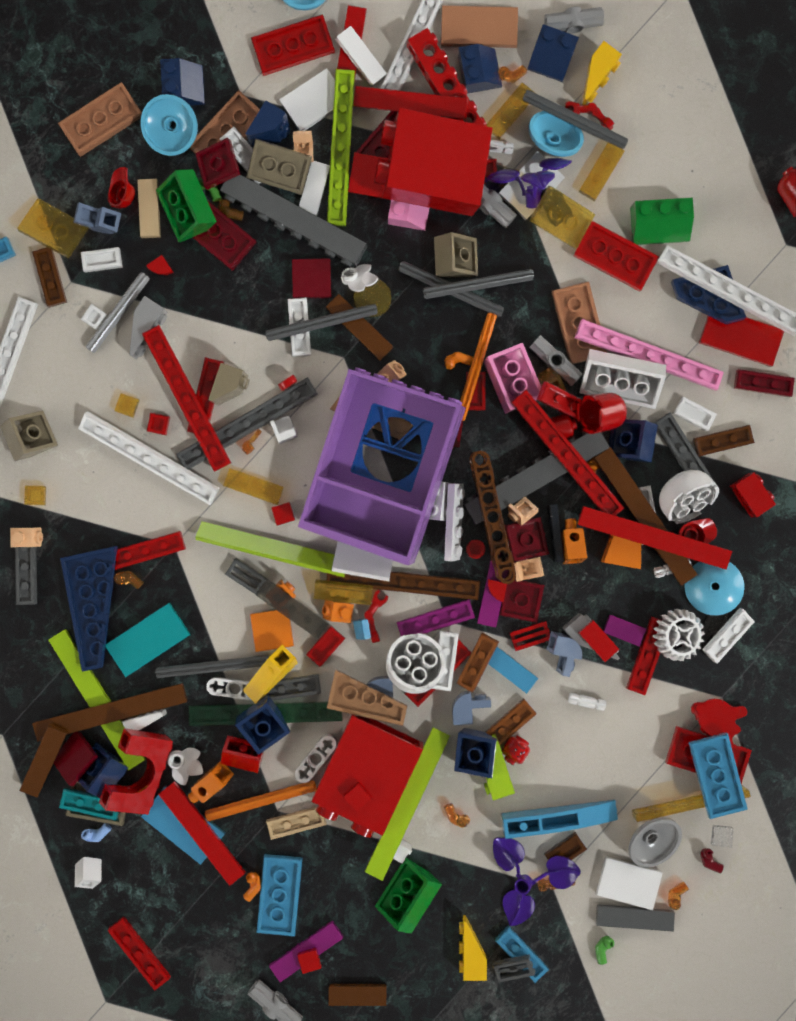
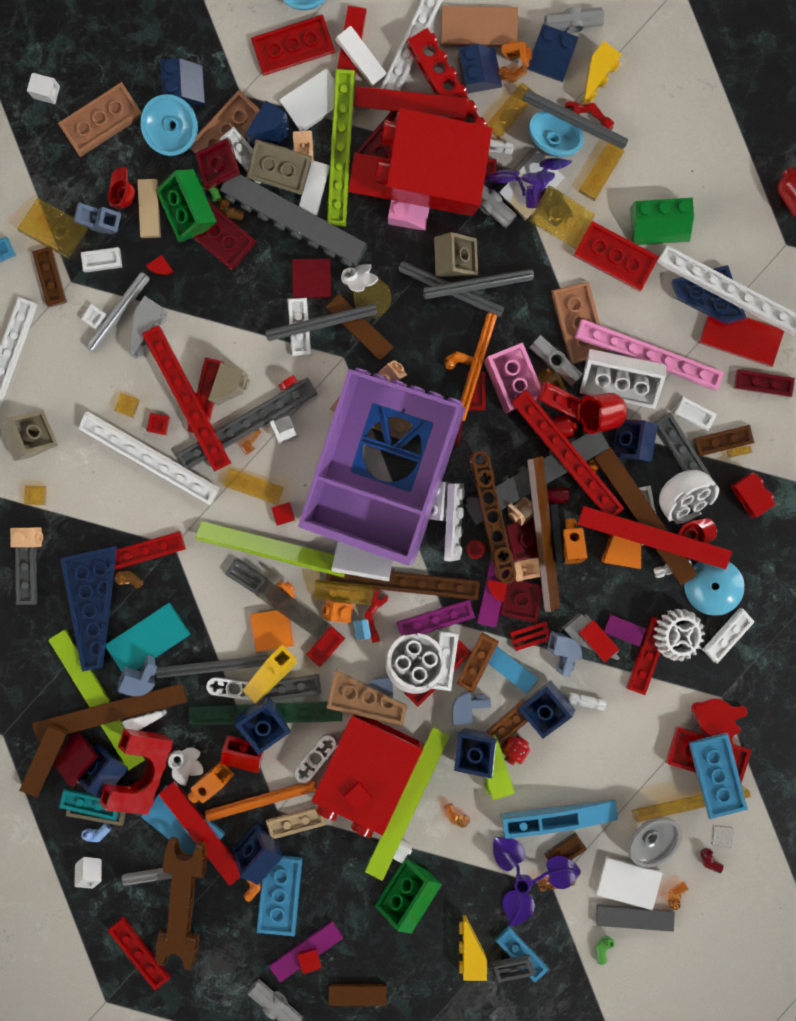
none -> white panel [27,73,60,104]
none -> sand blue brick [118,655,157,696]
none -> light grey axle [122,868,172,886]
none -> reddish brown piece [156,837,207,971]
none -> dark blue slope [232,823,283,885]
none -> orange bracket [502,41,532,67]
none -> dark blue slope [518,680,575,739]
none -> reddish brown tile [527,456,560,612]
none -> dark red cone [547,486,569,505]
none -> clear yellow tile [726,446,752,458]

